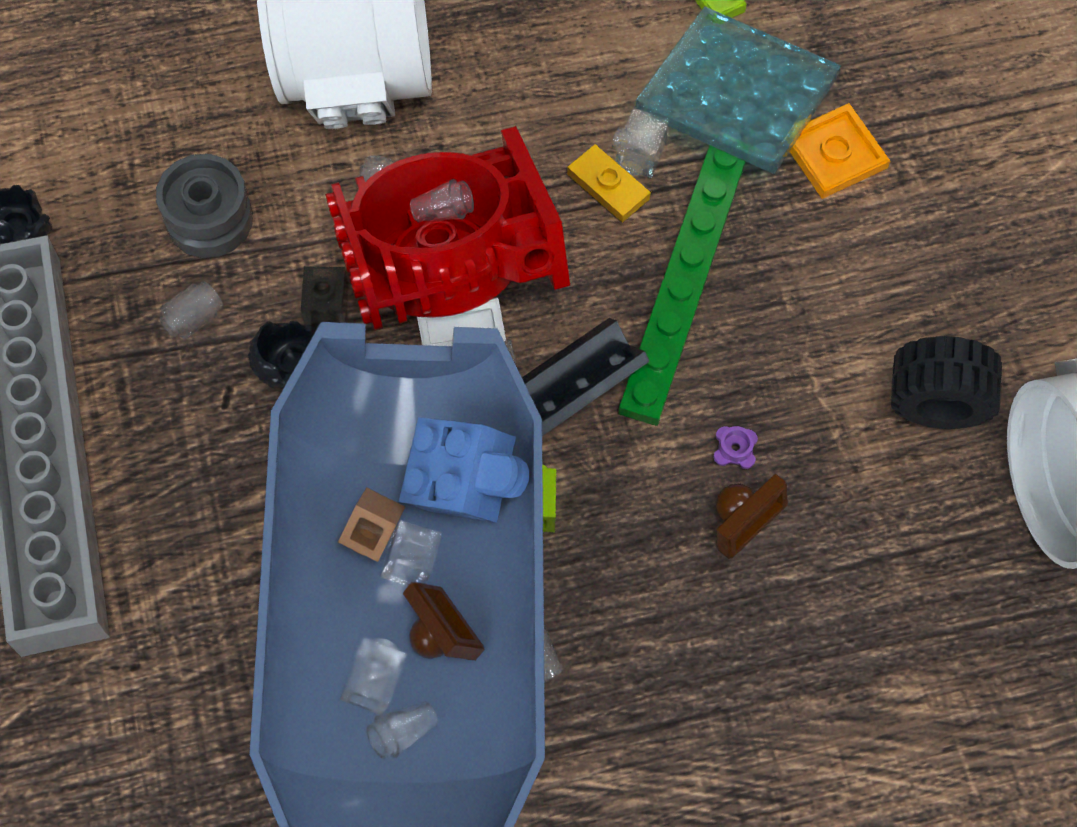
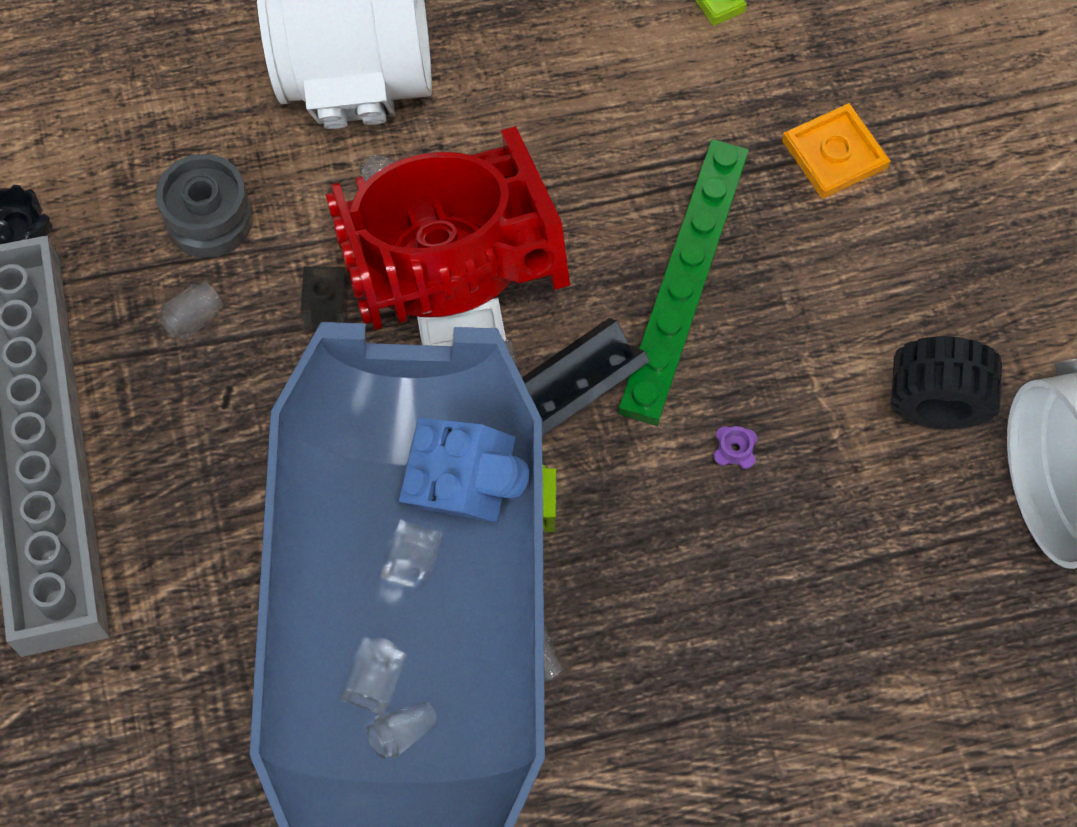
black hair [248,321,316,389] -> none
medium nougat brick [338,487,405,562] -> none
reddish brown tile [403,582,485,661] -> none
clear cone [410,179,474,222] -> none
yellow plate [567,144,651,223] -> none
clear brick [611,108,670,178] -> none
clear light blue plate [634,6,841,174] -> none
reddish brown tile [716,474,788,559] -> none

